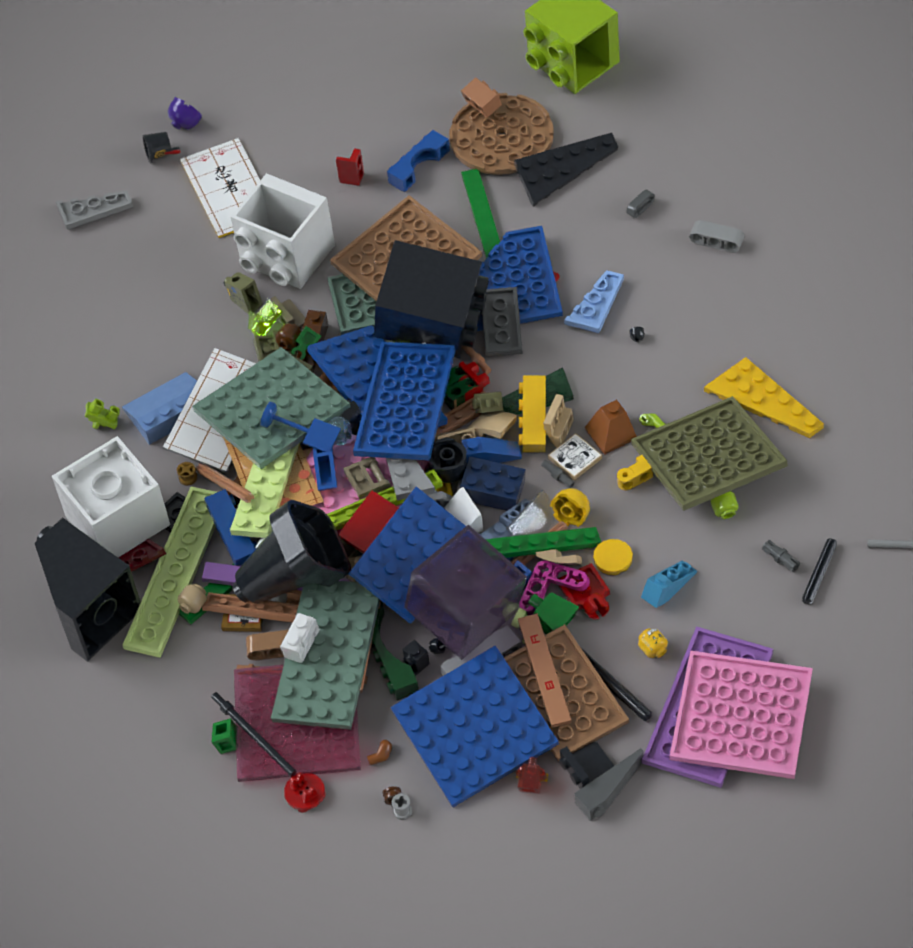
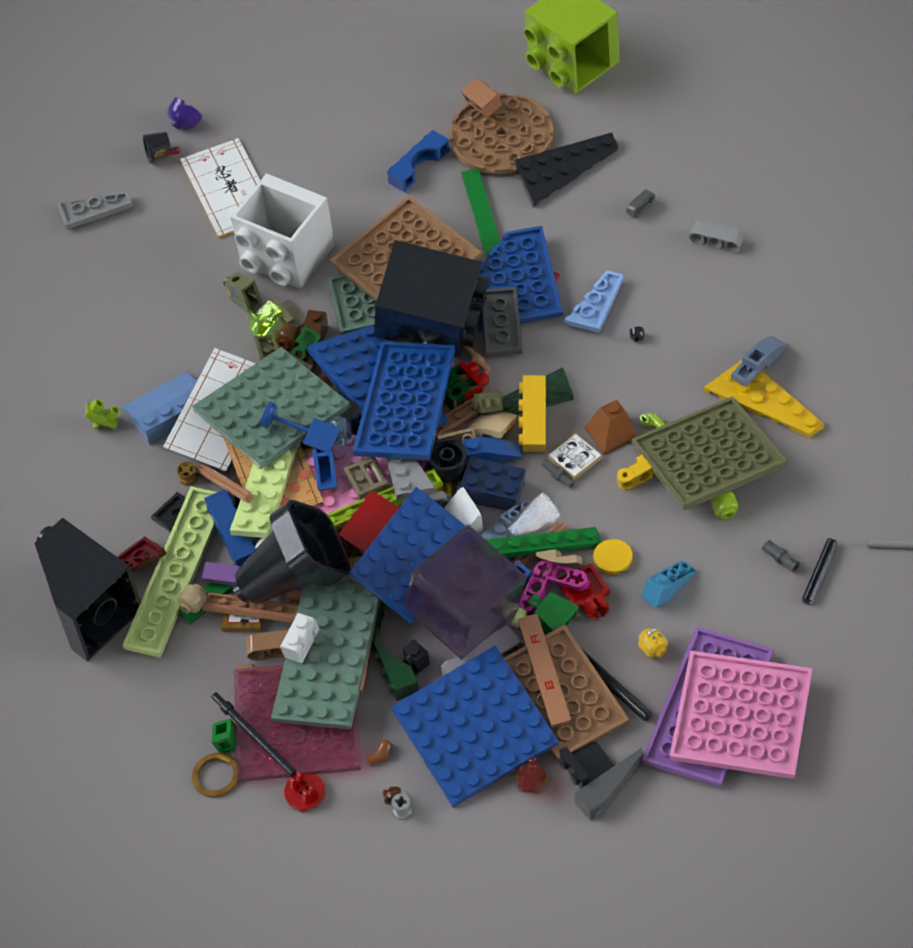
white piece [52,436,170,557] -> none
red panel [336,148,364,186] -> none
black hinge [429,637,446,654] -> none
tan slope [543,394,574,448] -> none
yellow cylinder [550,488,590,527] -> none
none -> pearl gold piece [192,752,240,797]
none -> sand blue slope [731,336,788,387]

